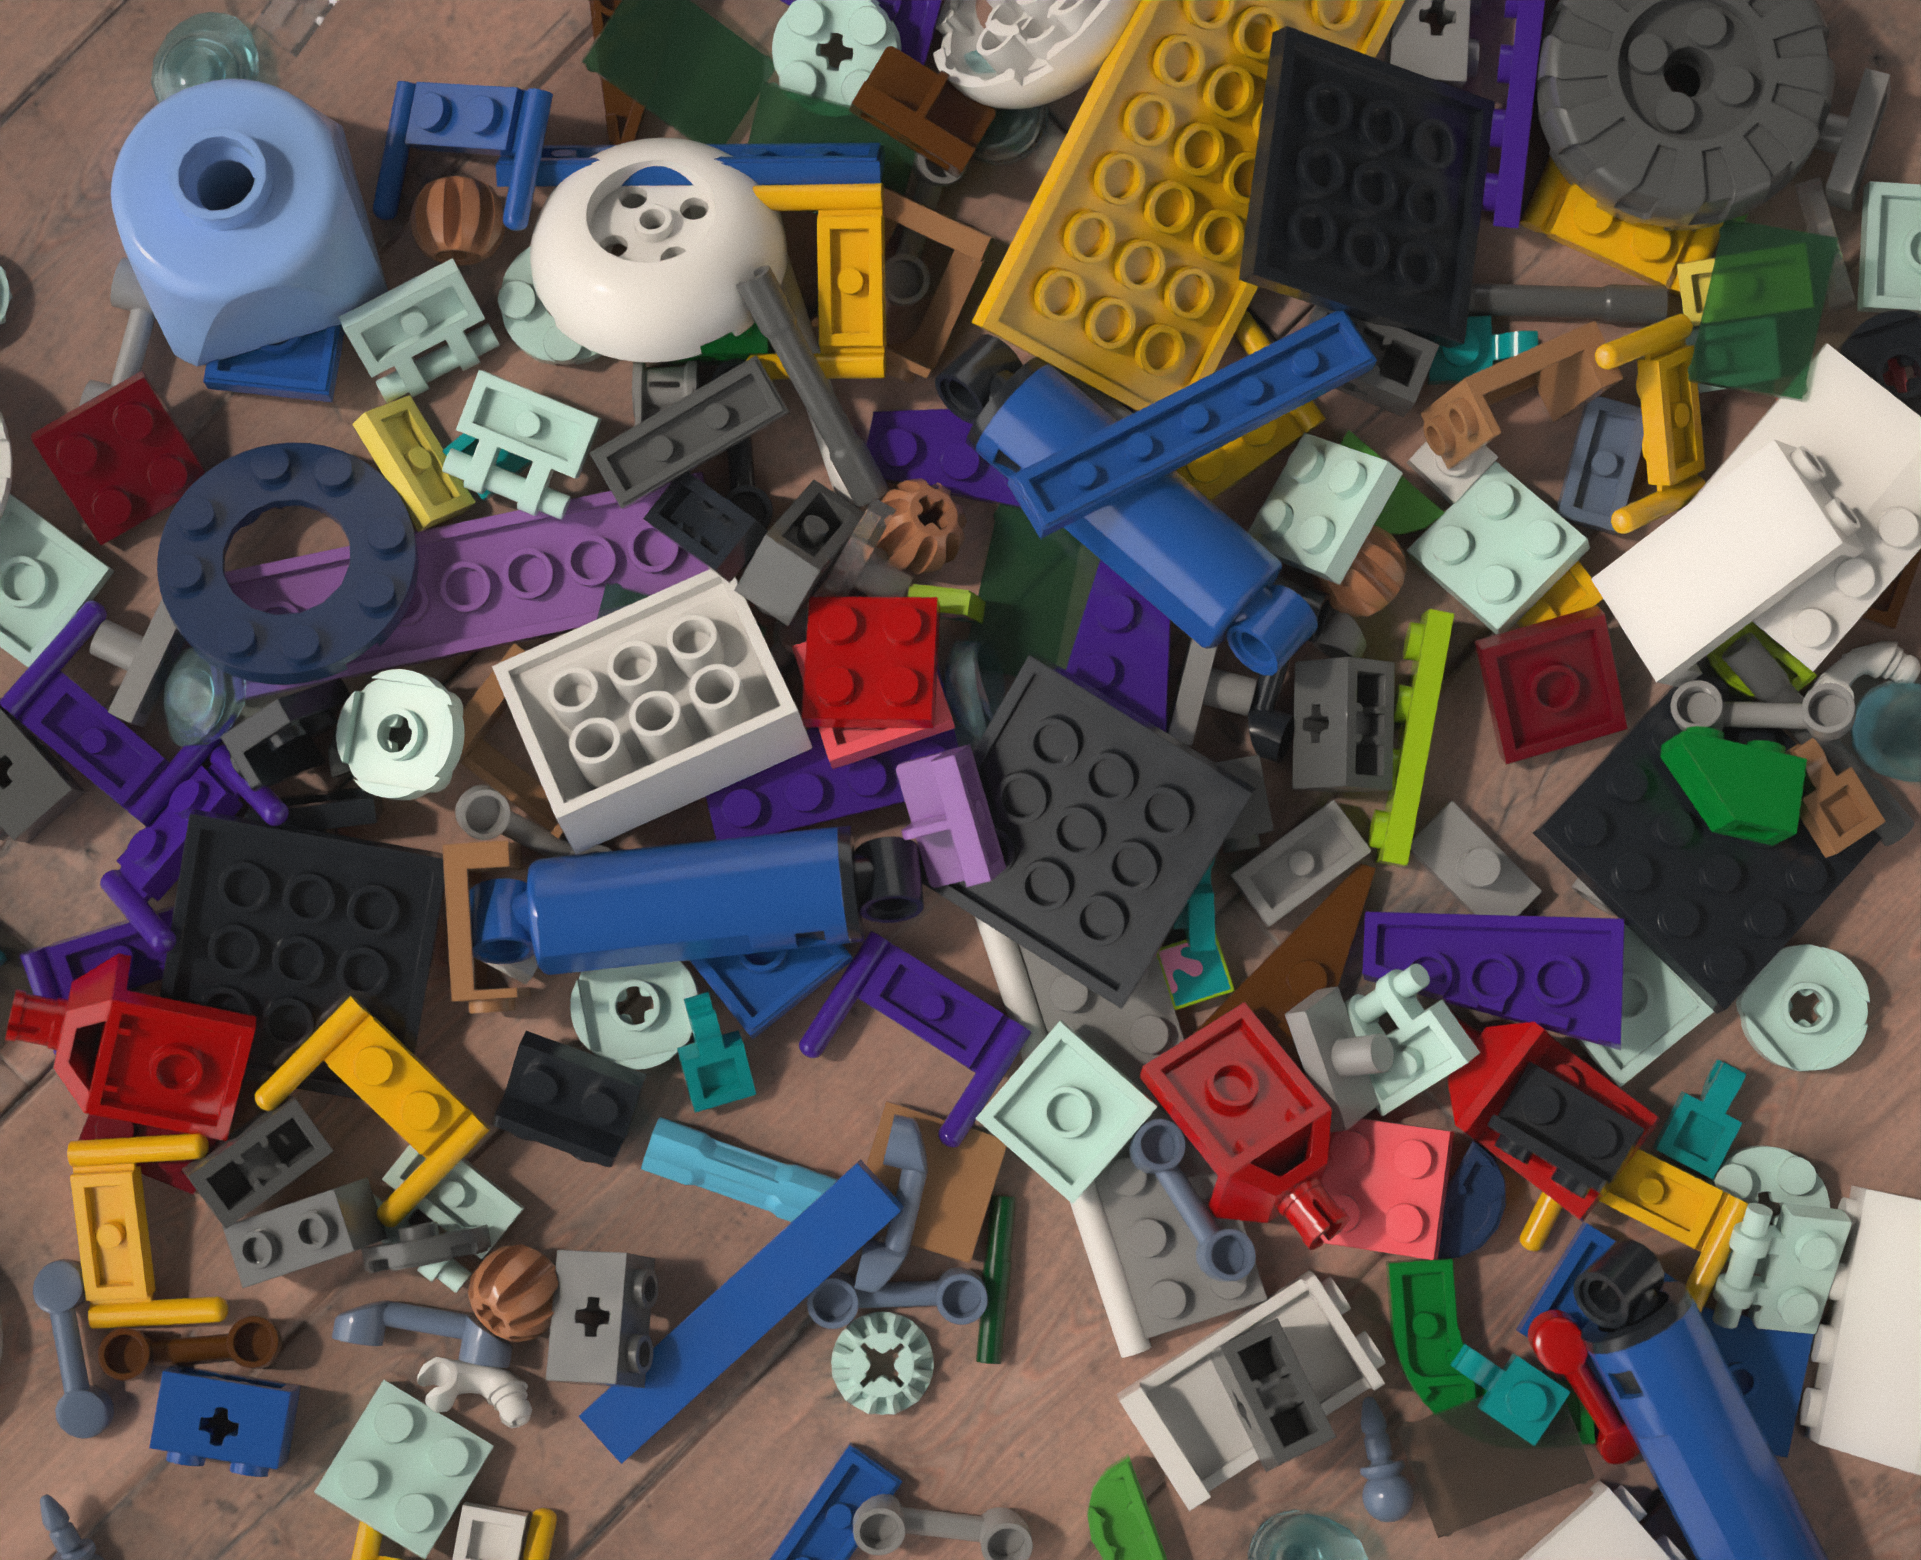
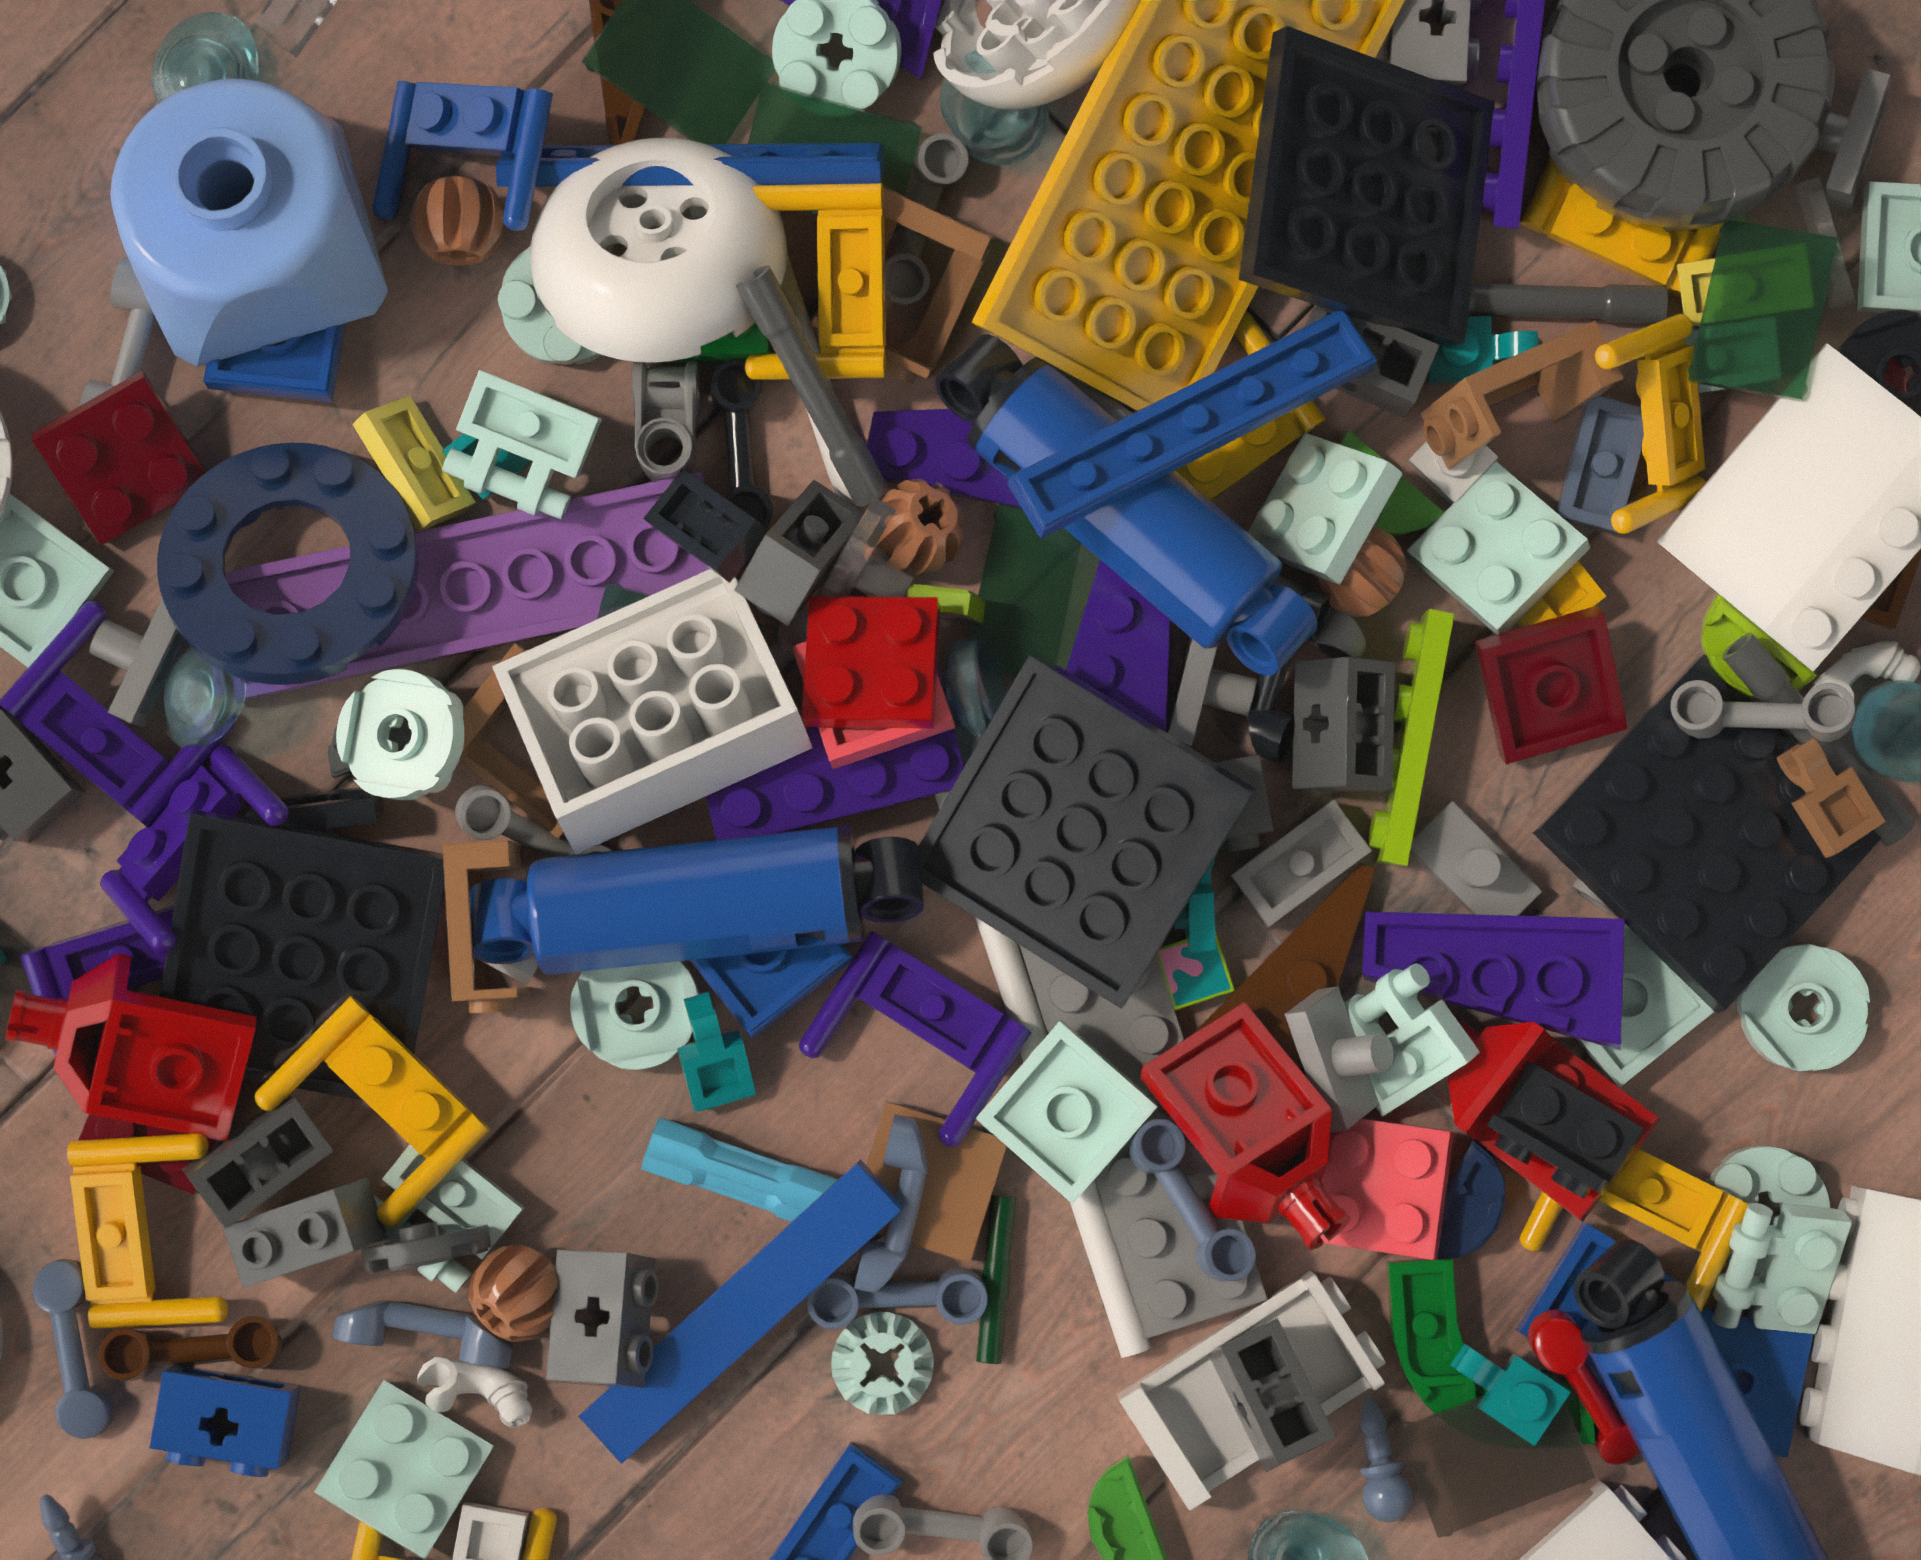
black bracket [220,678,351,792] -> none
light aqua plate [339,258,500,404] -> none
black bracket [492,1031,647,1167] -> none
dark grey tile [590,356,790,510] -> none
reddish brown panel [849,46,996,178] -> none
medium lavender panel [896,744,1006,888] -> none
white panel [1591,439,1865,687] -> none
teal plate [1652,1059,1746,1179] -> none
green slope [1660,726,1807,846] -> none

